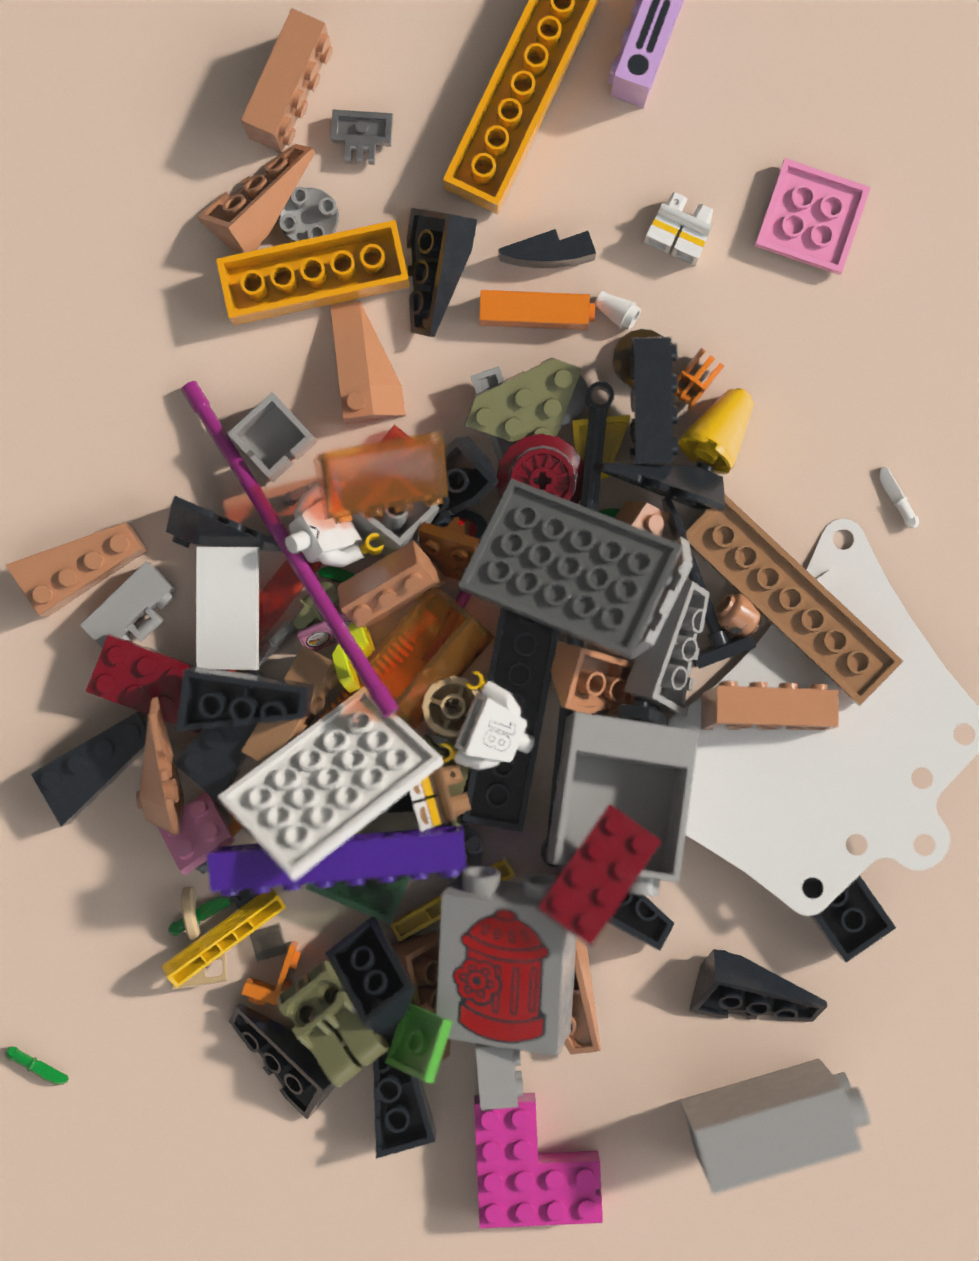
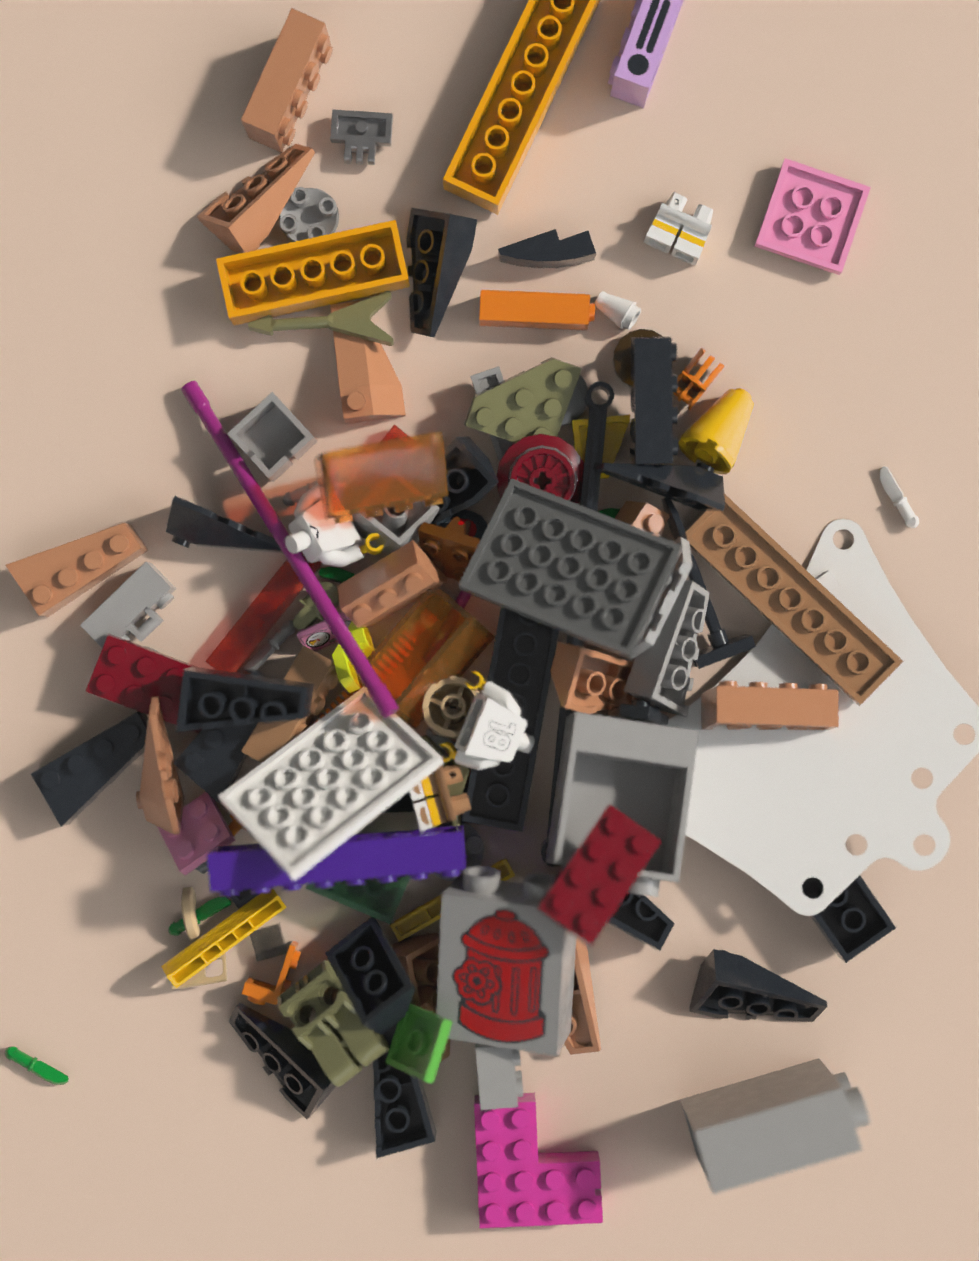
white tile [196,547,259,670] -> none
nougat head [715,593,761,637] -> none
none -> olive piece [248,291,394,346]

